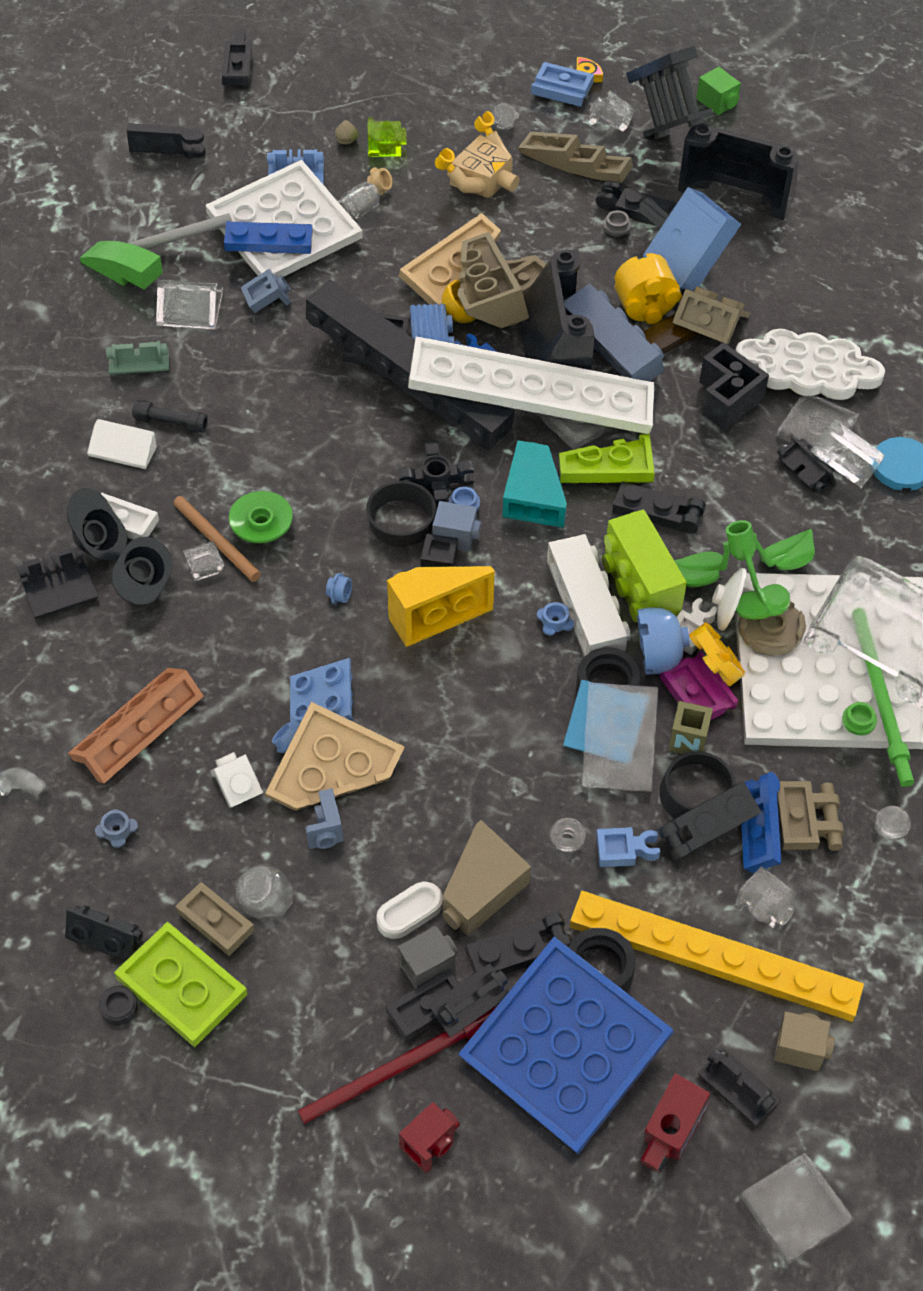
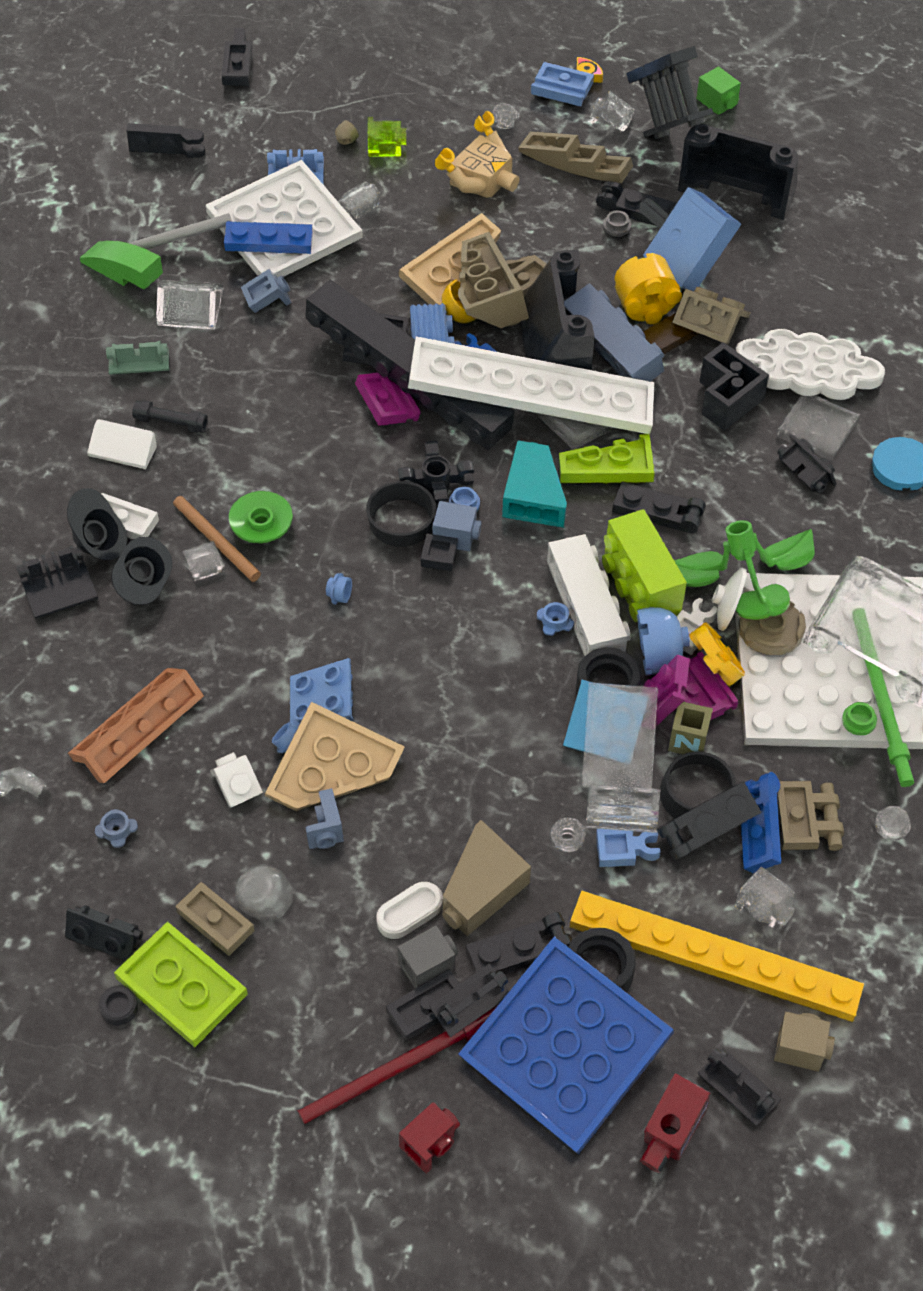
tan plate [367,167,392,195] -> none
yellow slope [387,566,495,647] -> none
clear plate [740,1153,854,1265] -> none
clear brick [811,419,885,488] -> none
none -> magenta plate [355,373,421,425]
none -> clear plate [586,785,661,833]
none -> magenta plate [640,654,690,730]

